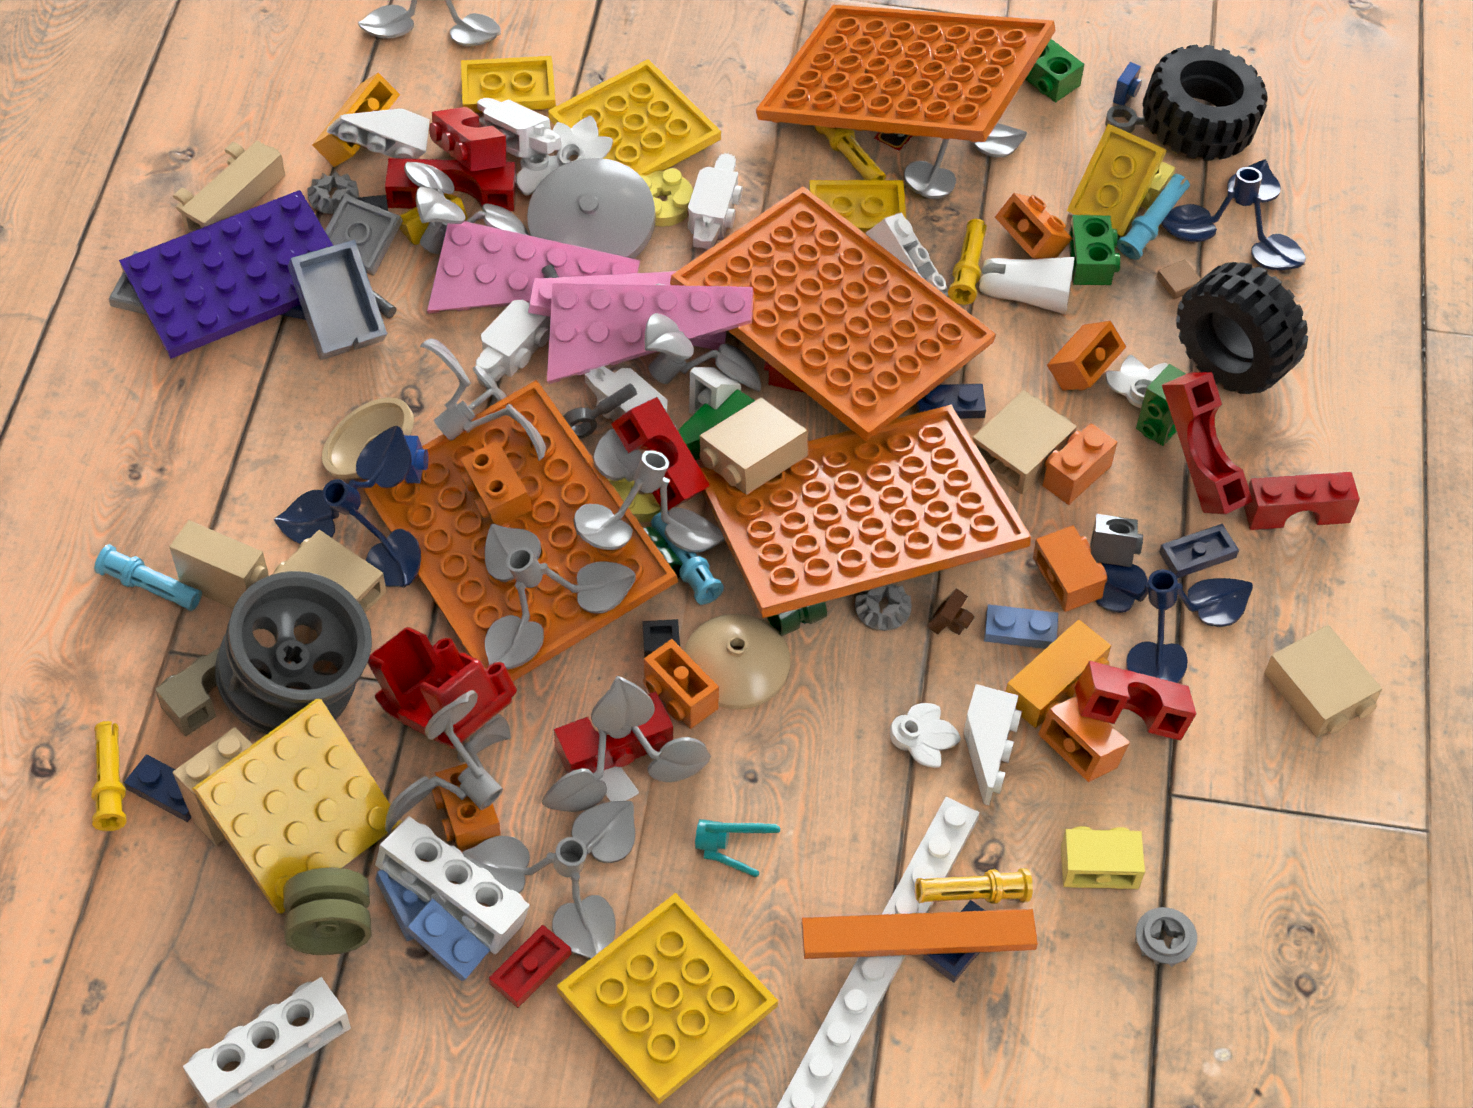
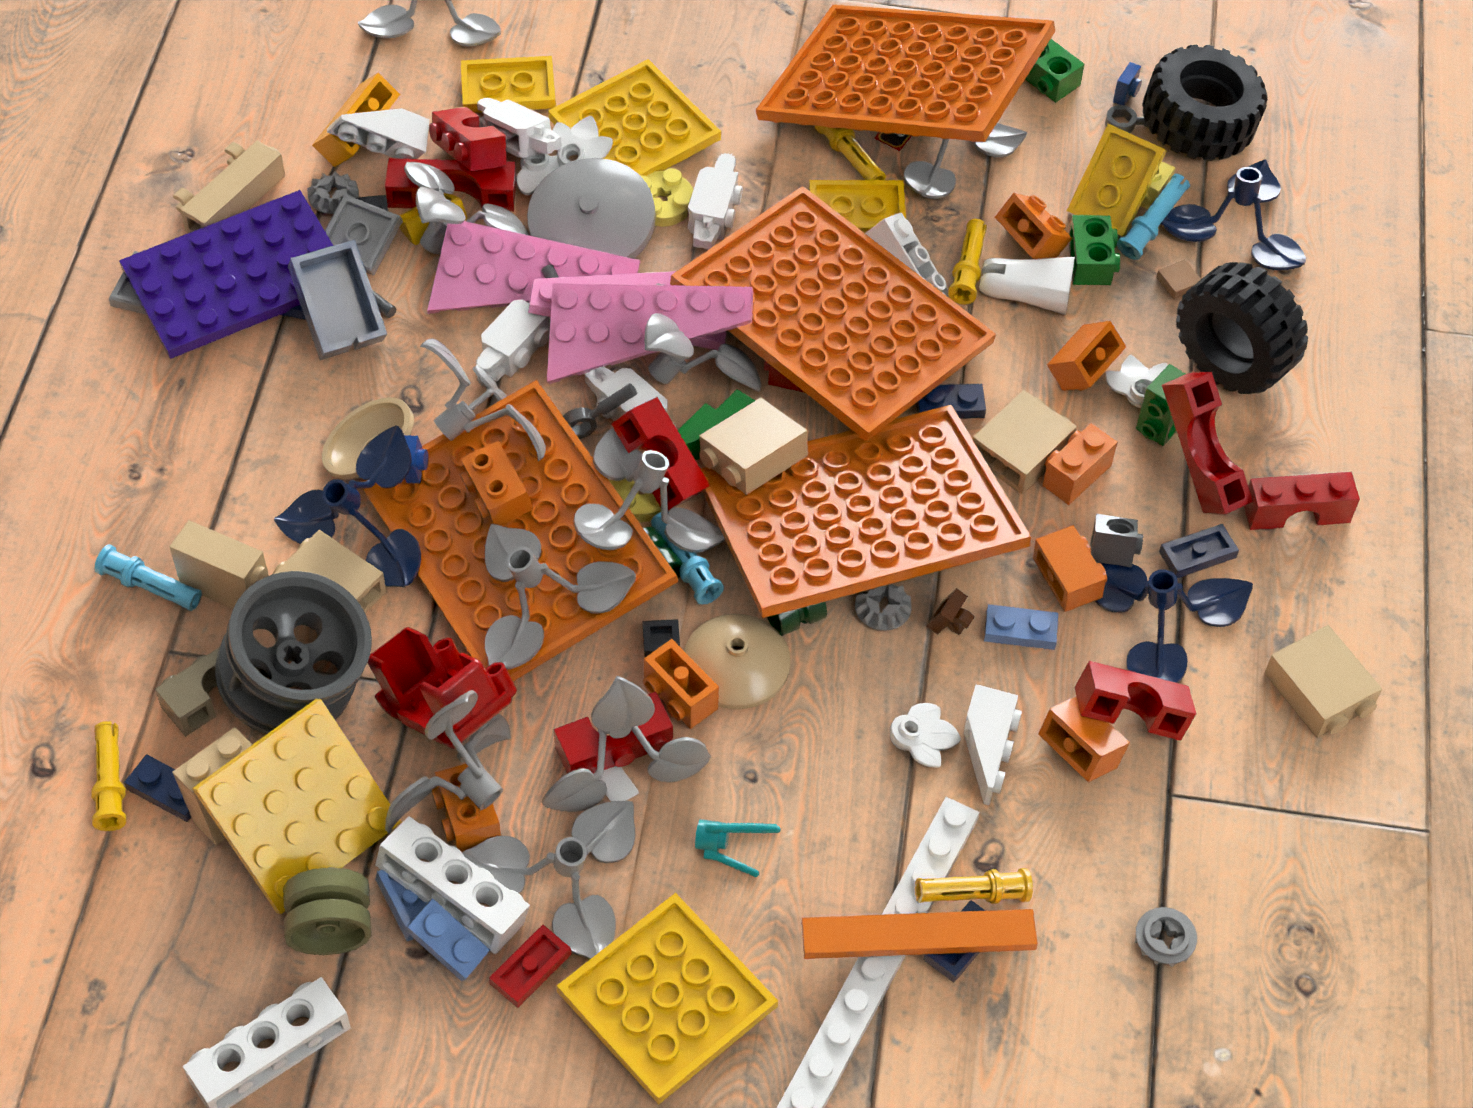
white slope [689,367,741,415] -> none
light orange brick [1005,619,1111,729] -> none
light yellow brick [1061,826,1145,889] -> none

